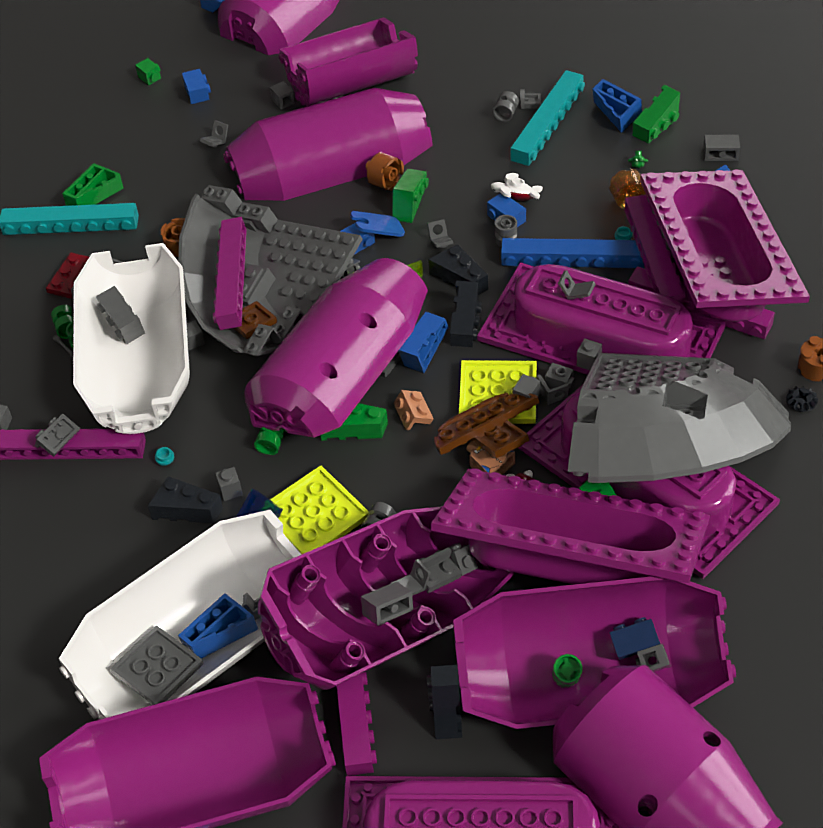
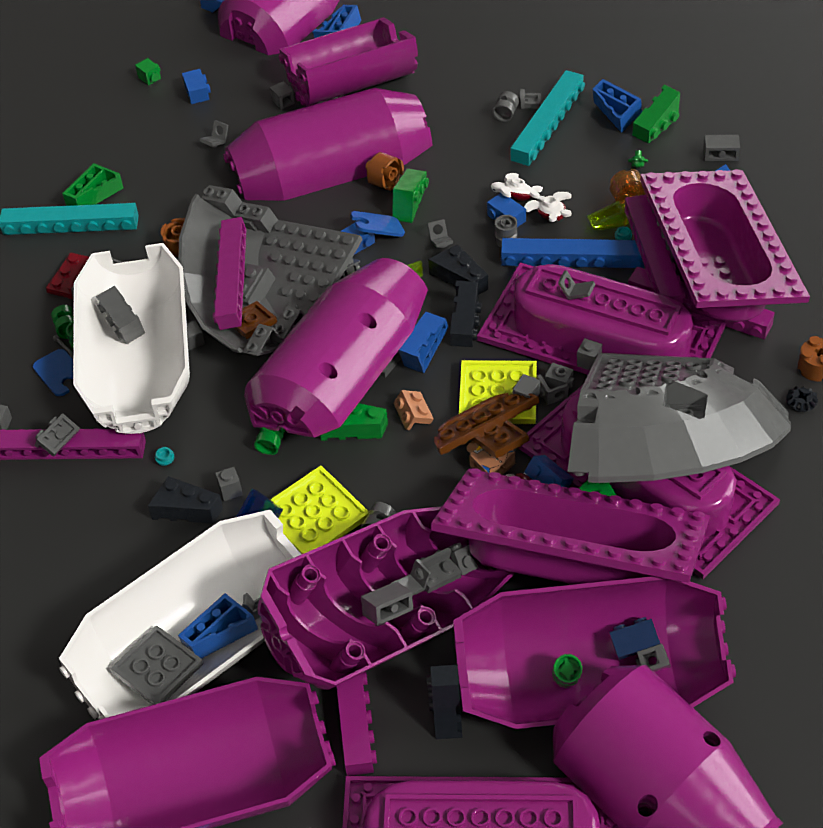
none -> blue piece [33,349,73,396]
none -> blue wedge [312,5,361,38]
none -> white animal [524,192,572,222]
none -> blue brick [524,455,574,488]
none -> clear neon green slope [587,200,629,230]

